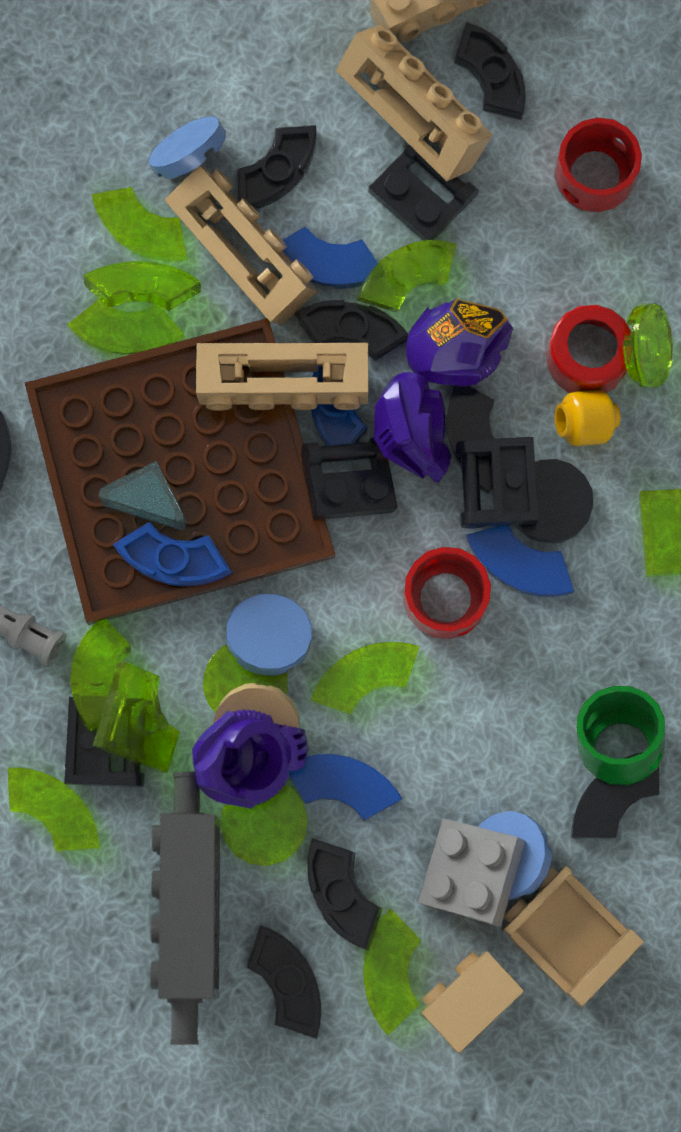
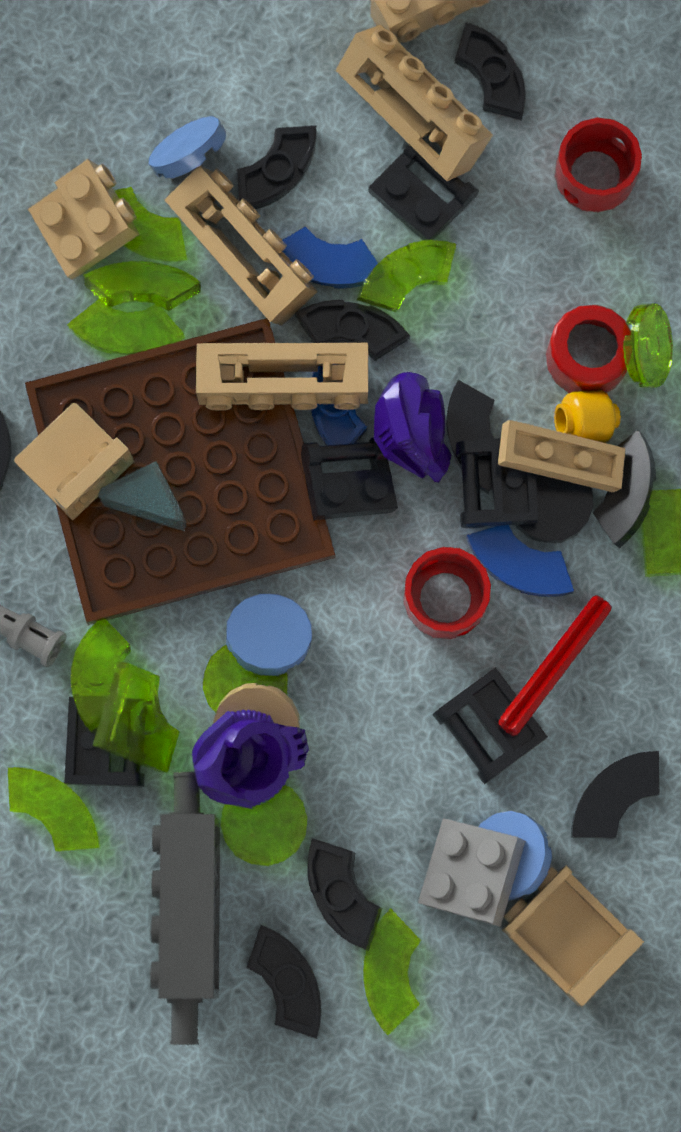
blue tile [113,522,232,586] -> none
blue tile [289,754,402,821] -> none
clear neon green tile [310,642,420,715] -> none
dark purple helmet [405,299,514,387] -> none
tan brick [421,951,524,1054] -> none
green piece [577,686,665,785] -> none
none -> tan bracket [14,403,134,520]
none -> tan plate [28,159,139,279]
none -> black plate [433,667,548,785]
none -> tan plate [498,420,625,493]
none -> red axle [498,595,612,736]
none -> black tile [593,430,656,548]

